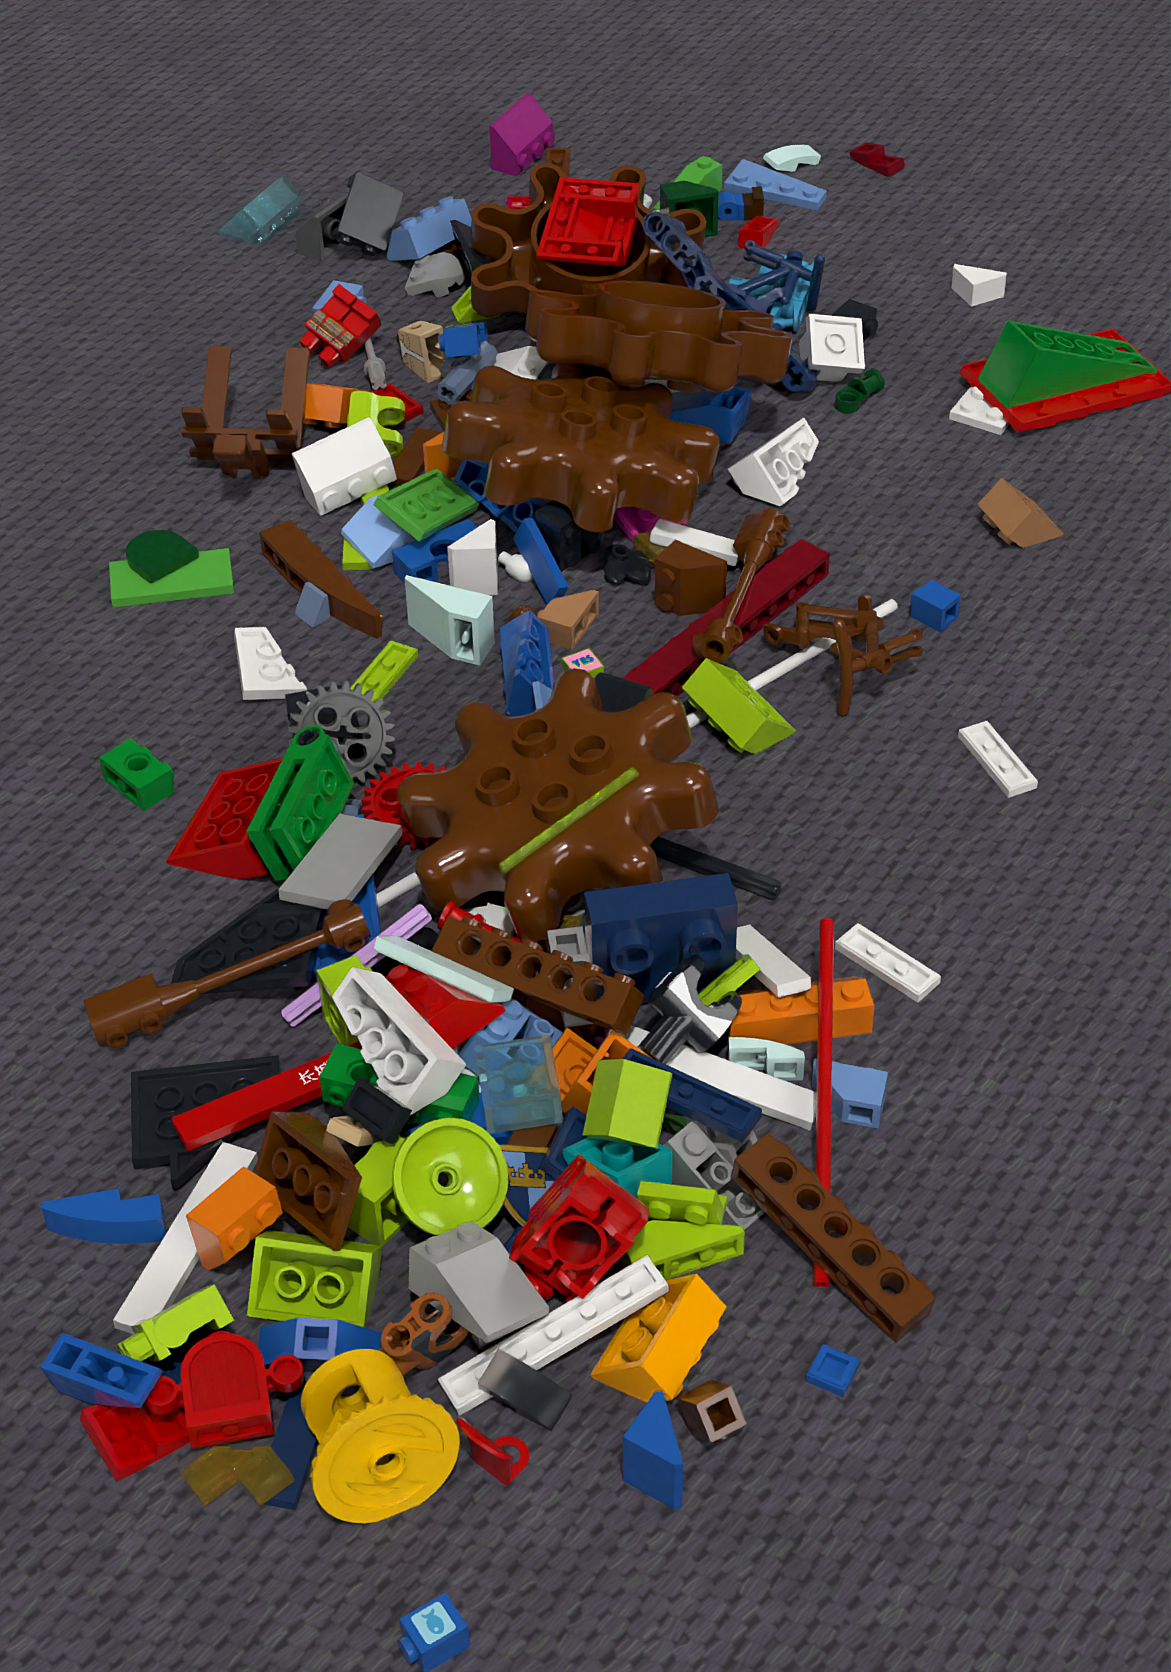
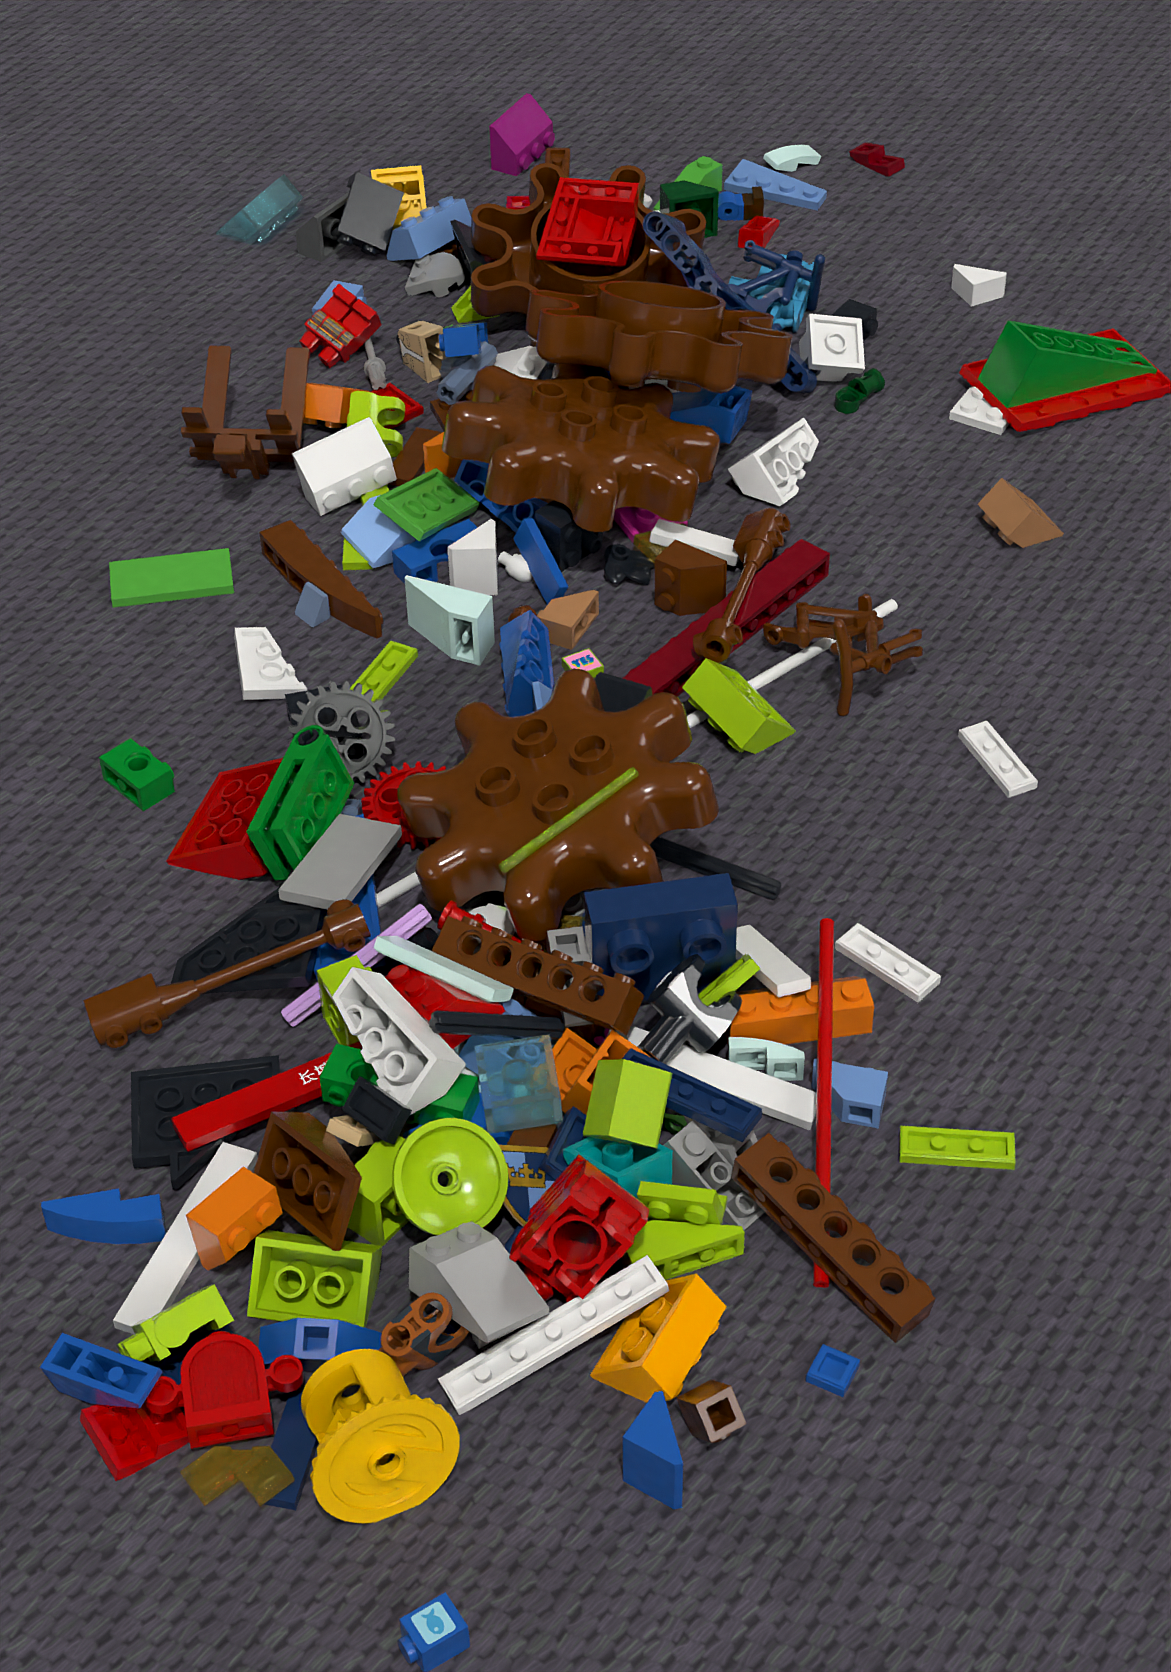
dark green tile [126,530,199,583] -> none
red piece [456,1417,530,1486] -> none
black slope [477,1348,572,1432] -> none
blue brick [910,580,961,632] -> none
none -> yellow bracket [371,165,427,230]
none -> black axle [429,1011,565,1040]
none -> lime tile [899,1126,1015,1170]

